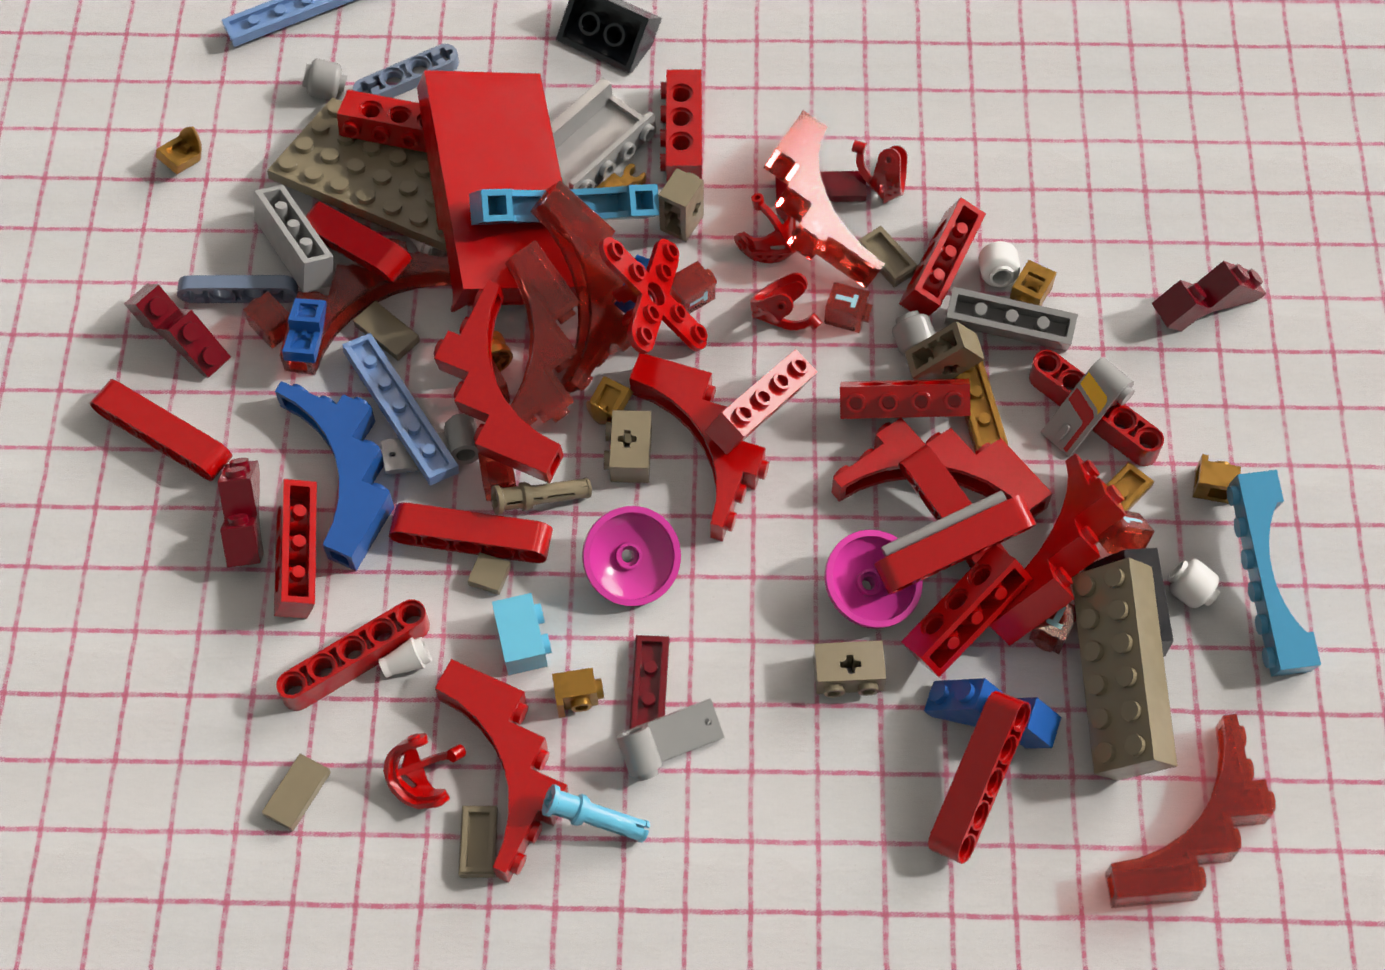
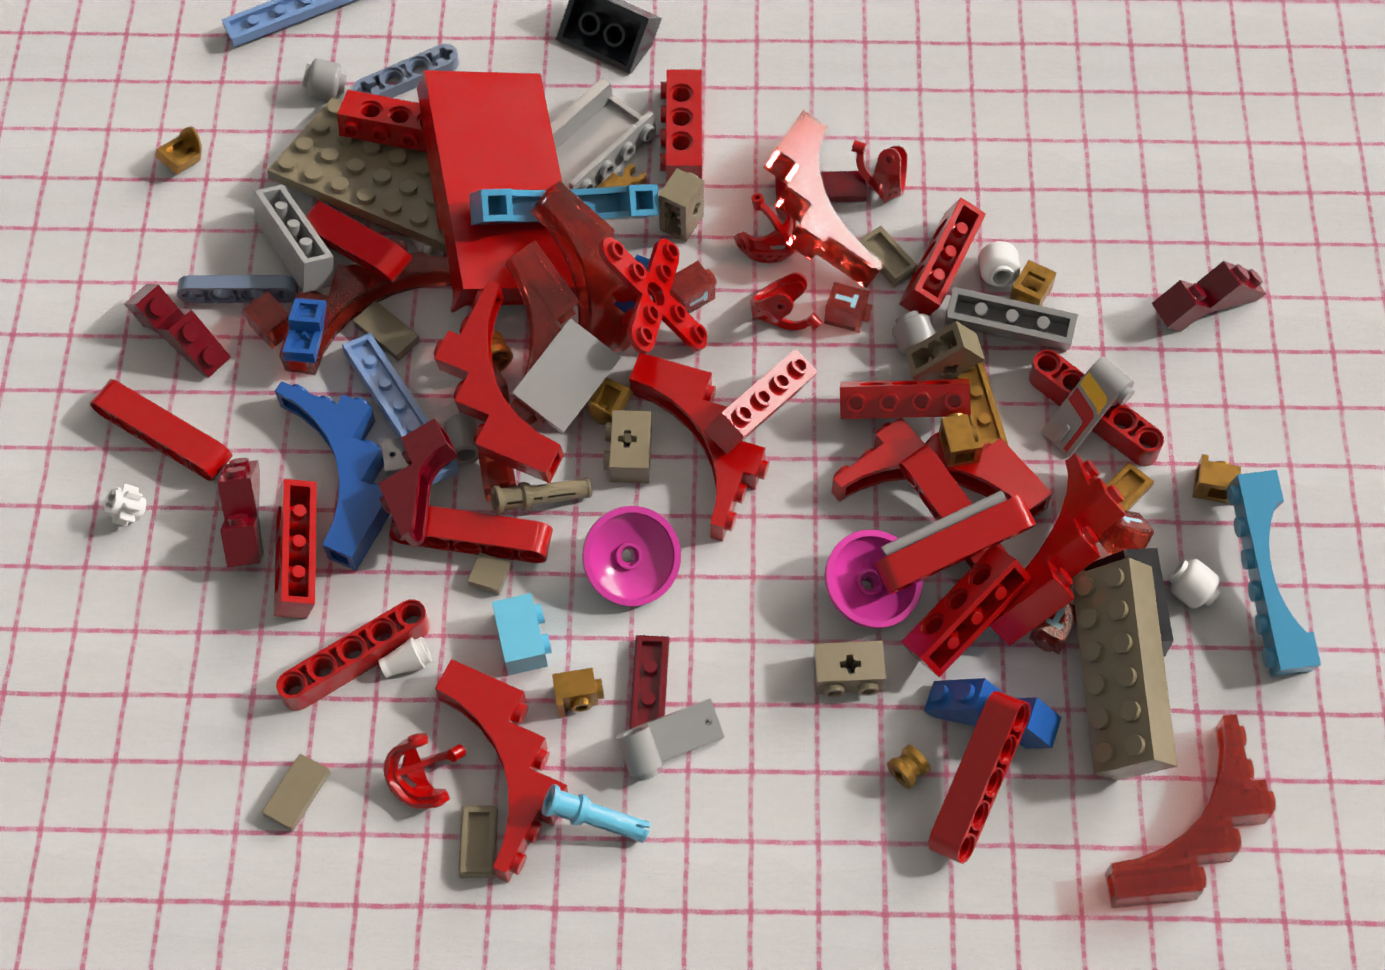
none -> white gear [104,484,146,527]
none -> dark red arch [378,418,459,548]
none -> light grey tile [511,318,621,434]
none -> pearl gold wheel [887,744,931,789]
none -> pearl gold brick [939,413,983,468]

